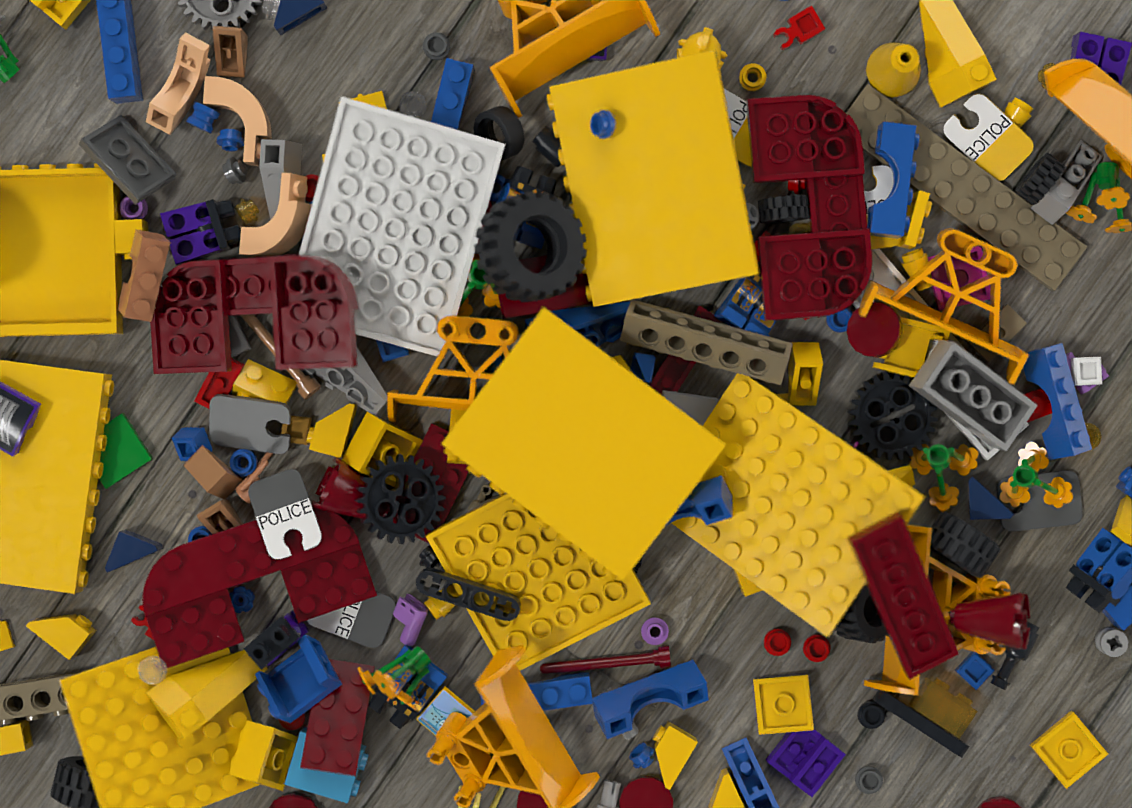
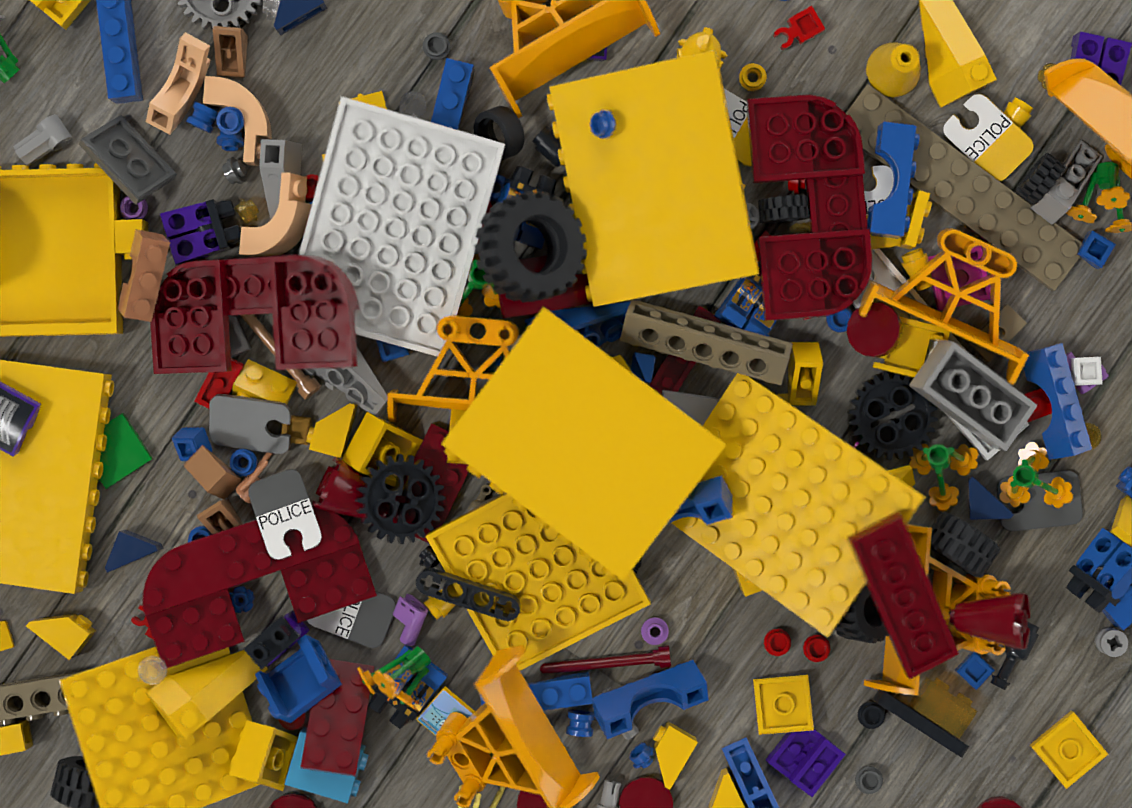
none -> light grey piece [13,114,73,166]
none -> blue plate [216,107,244,135]
none -> blue wheel [566,710,595,737]
none -> blue slope [1077,230,1116,269]

